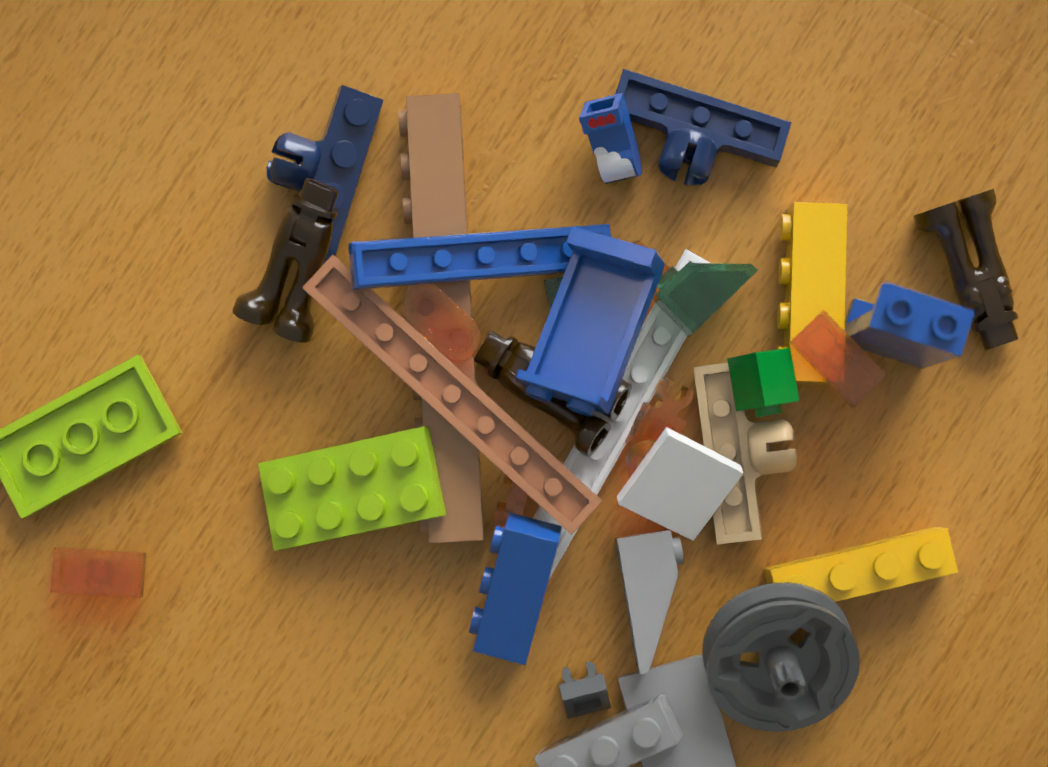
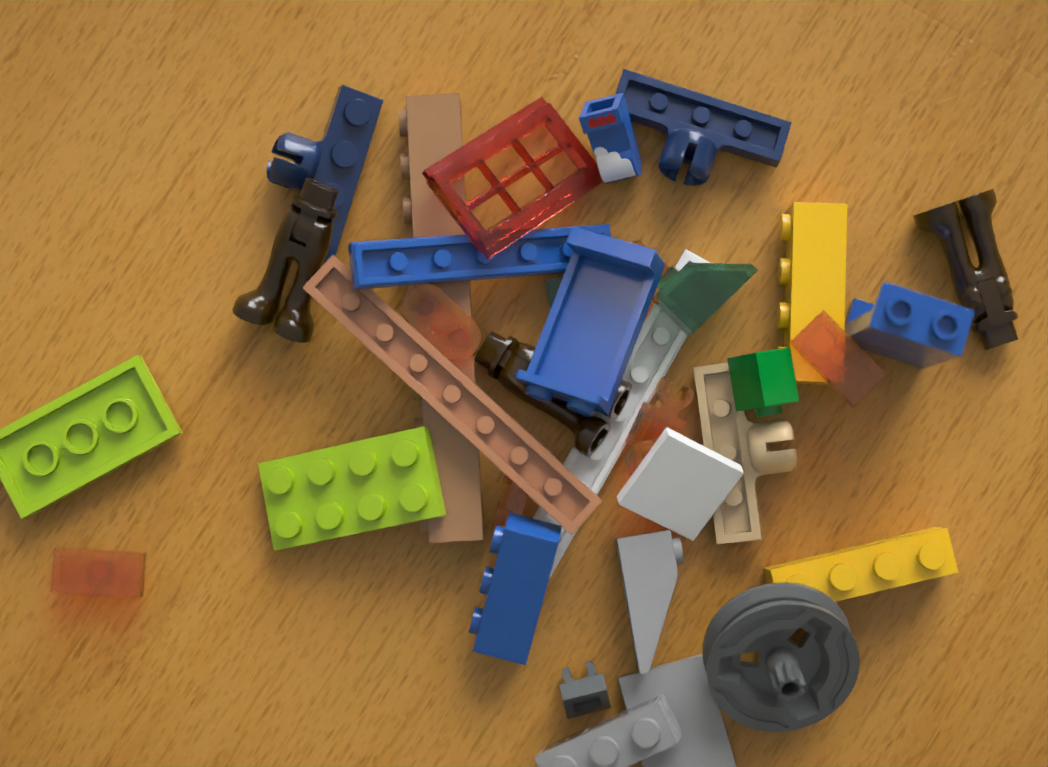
none -> clear red piece [422,97,604,260]

